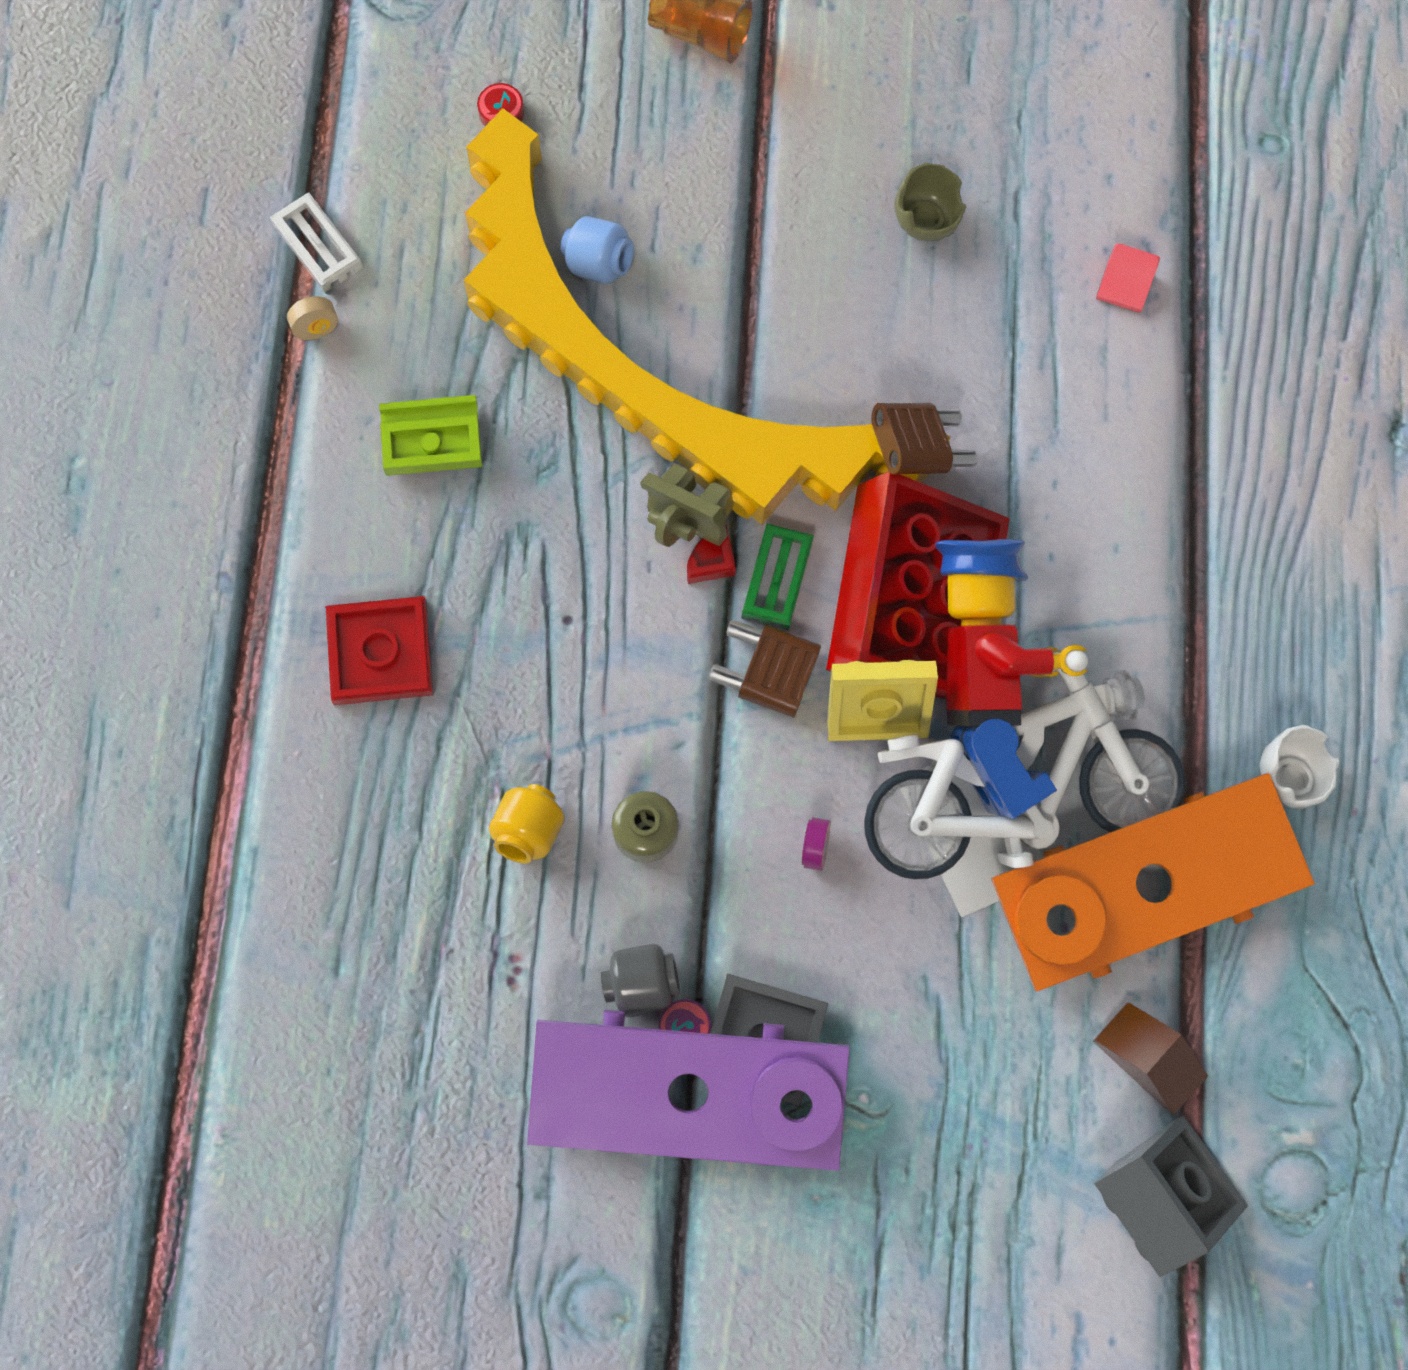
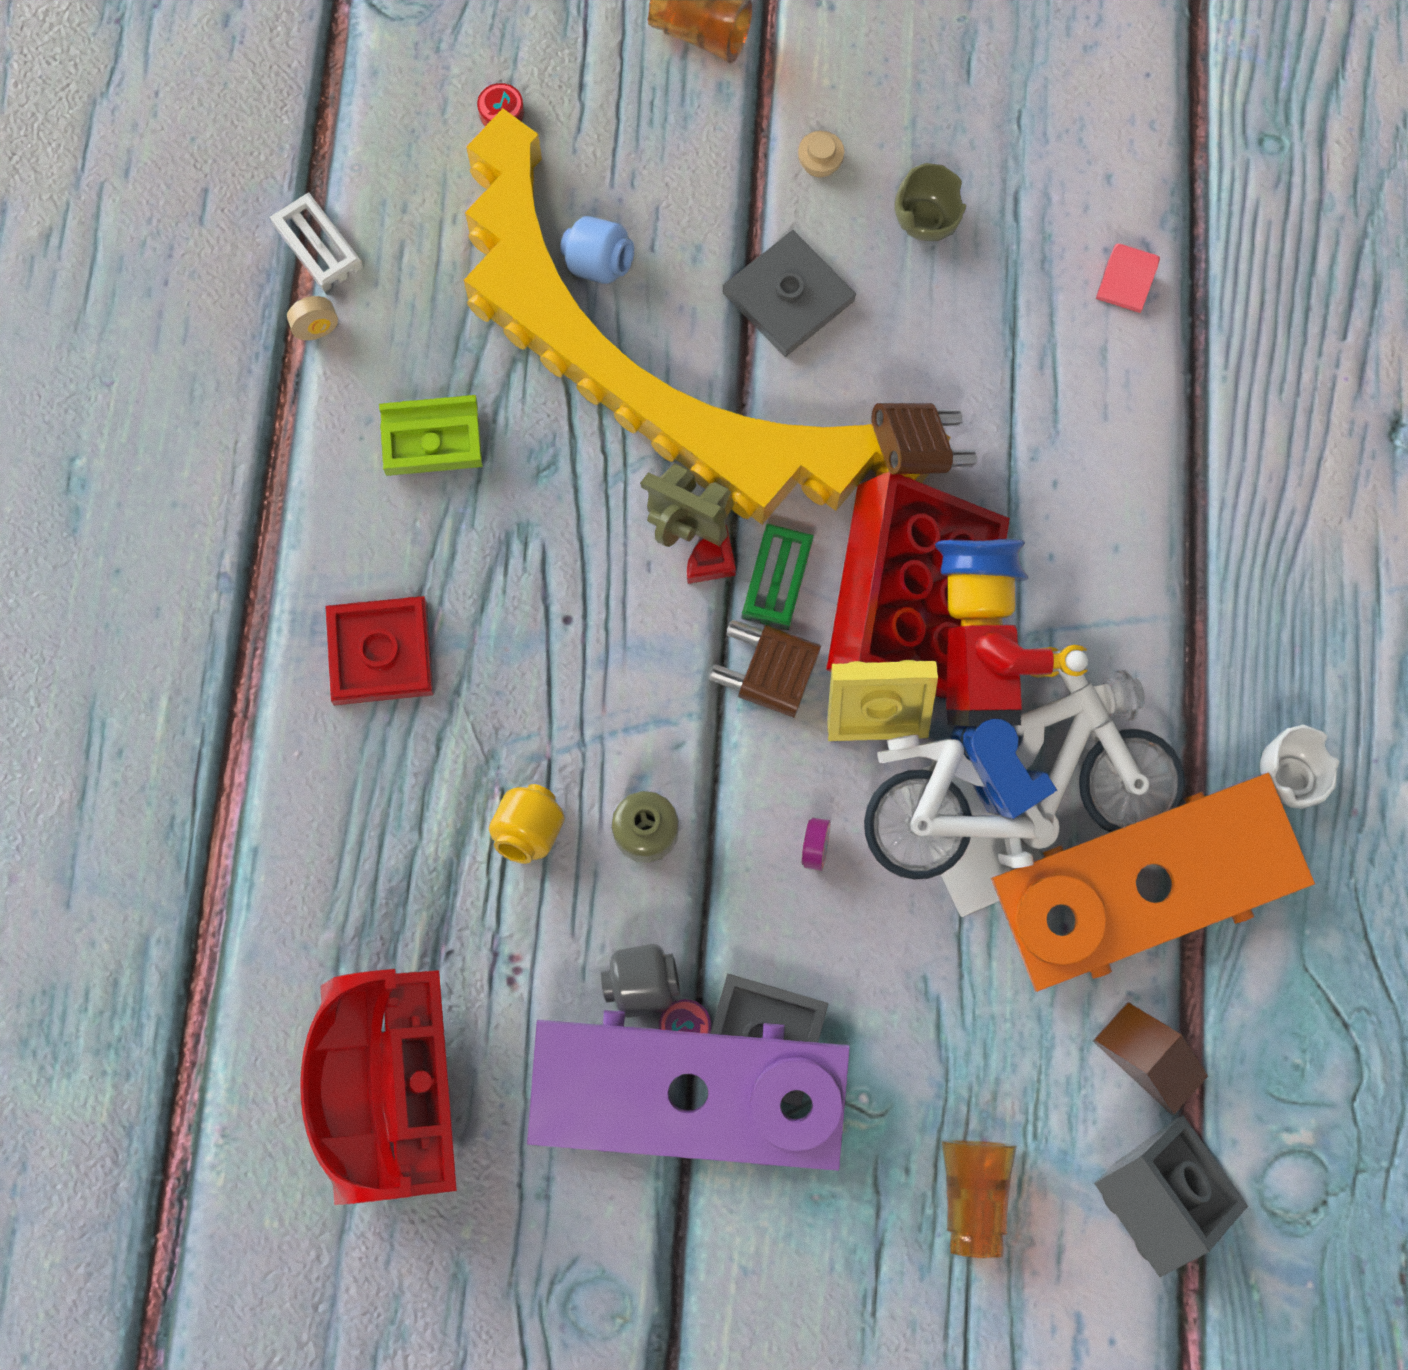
none -> red piece [300,969,457,1205]
none -> dark grey plate [723,230,856,357]
none -> tan plate [798,131,844,177]
none -> clear orange plant [941,1140,1017,1258]

